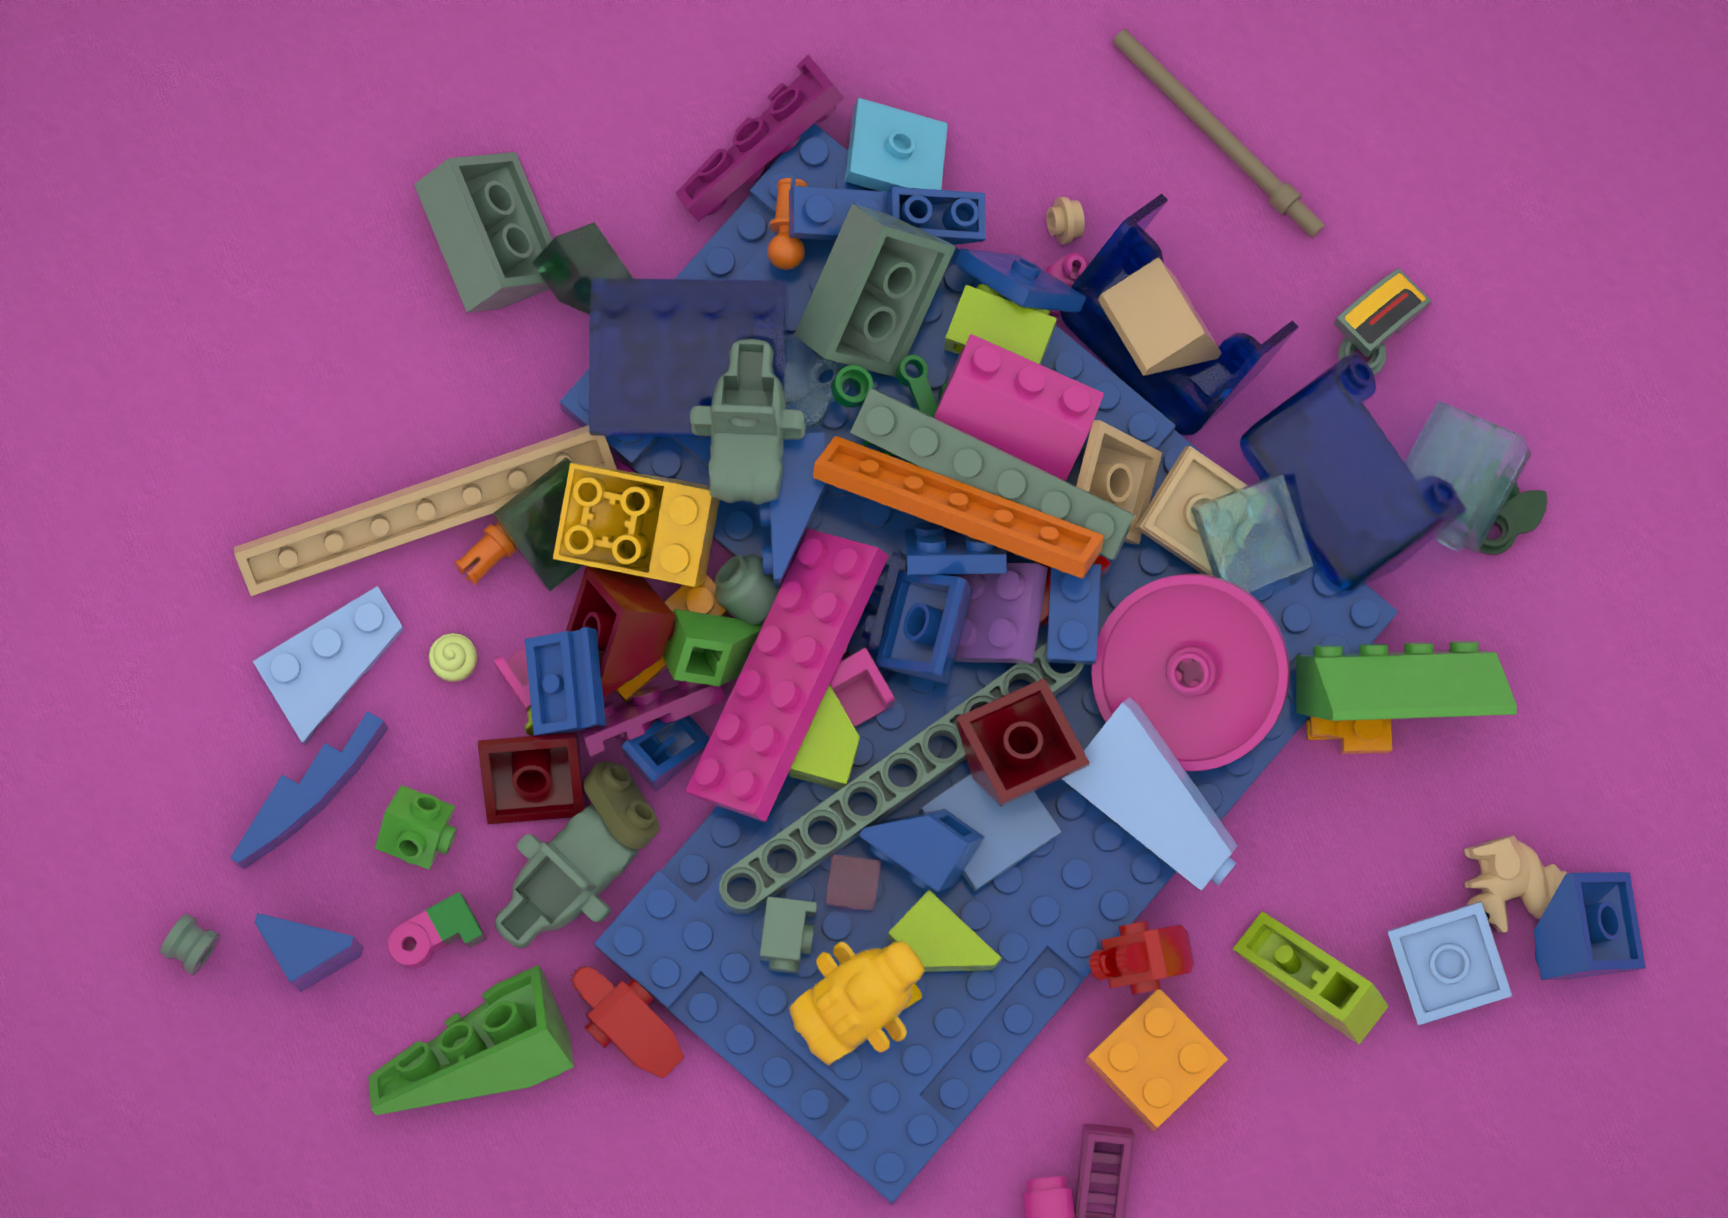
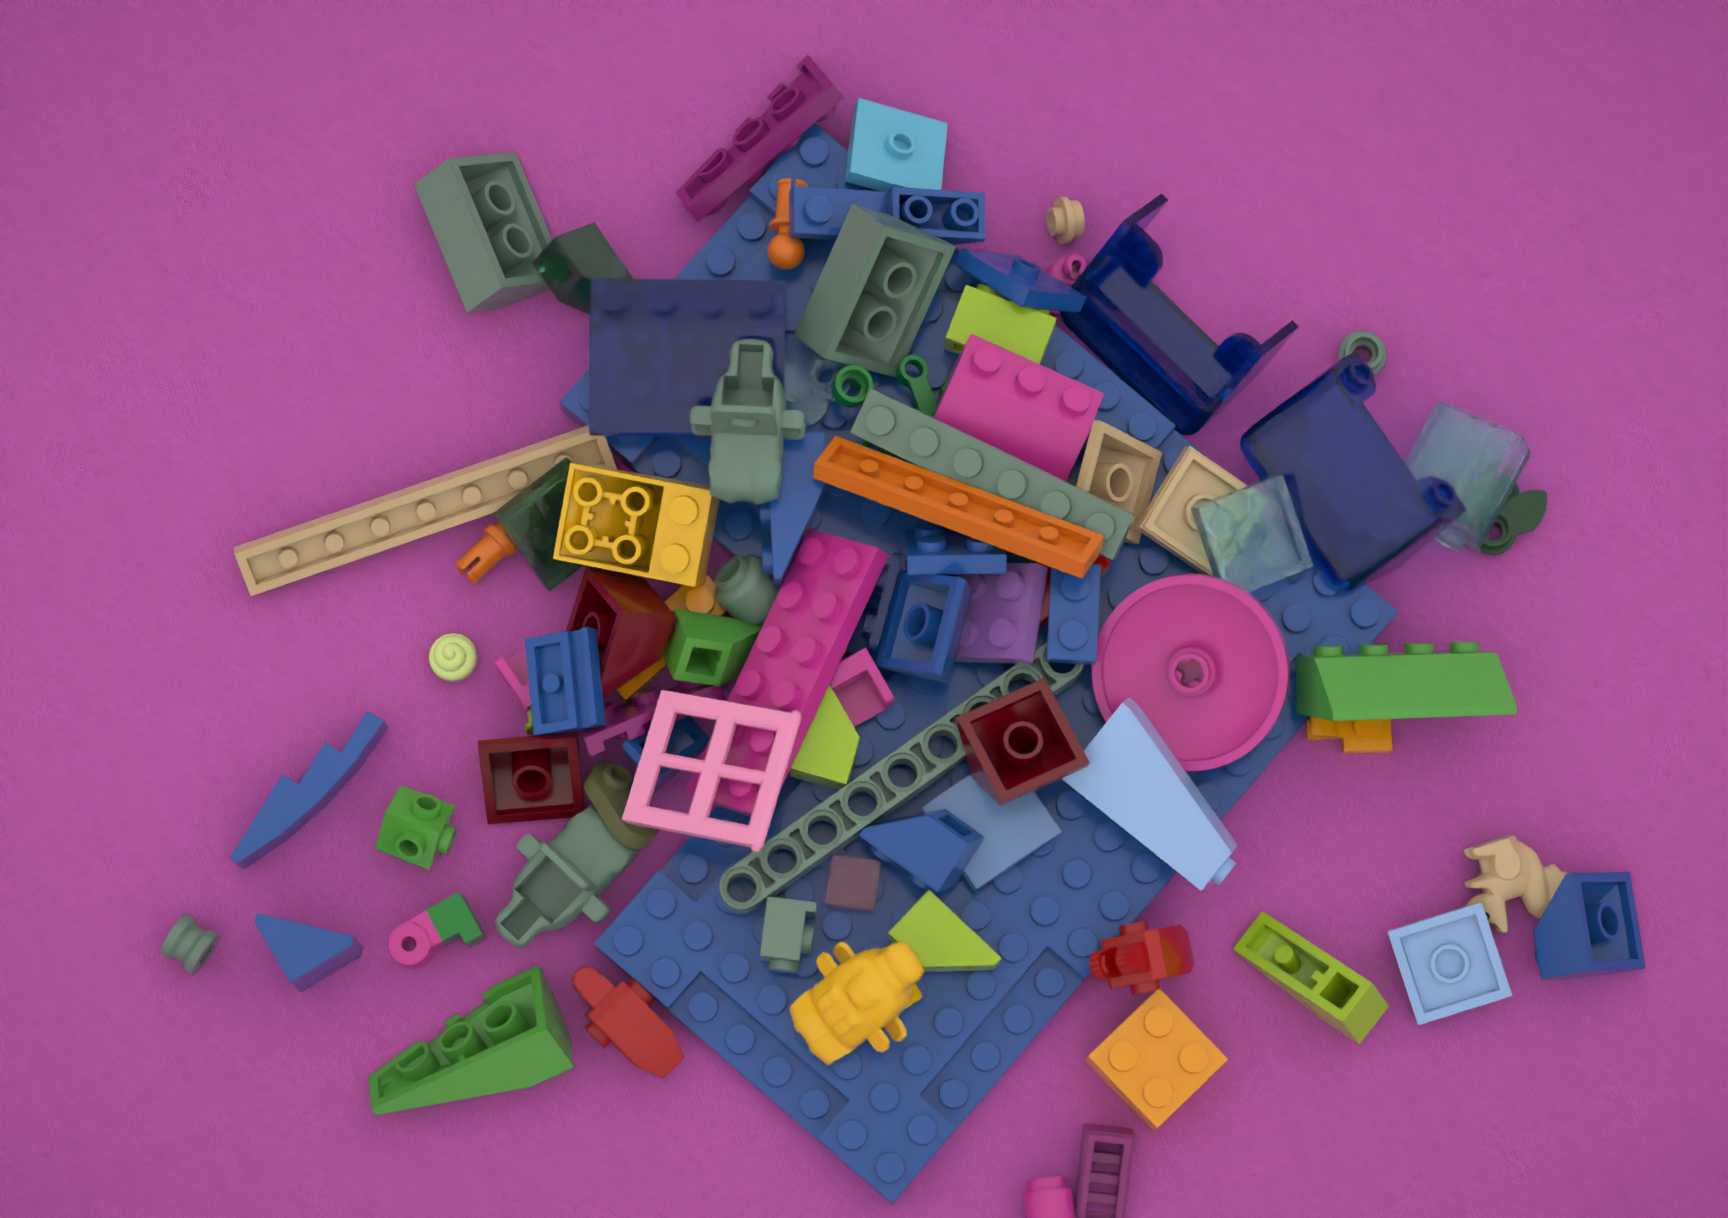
light blue wing [252,586,404,745] -> none
tan slope [1098,257,1222,376] -> none
dark tan bar [1112,29,1326,239] -> none
slope [1334,268,1432,357] -> none
none -> bright pink window [622,690,802,852]

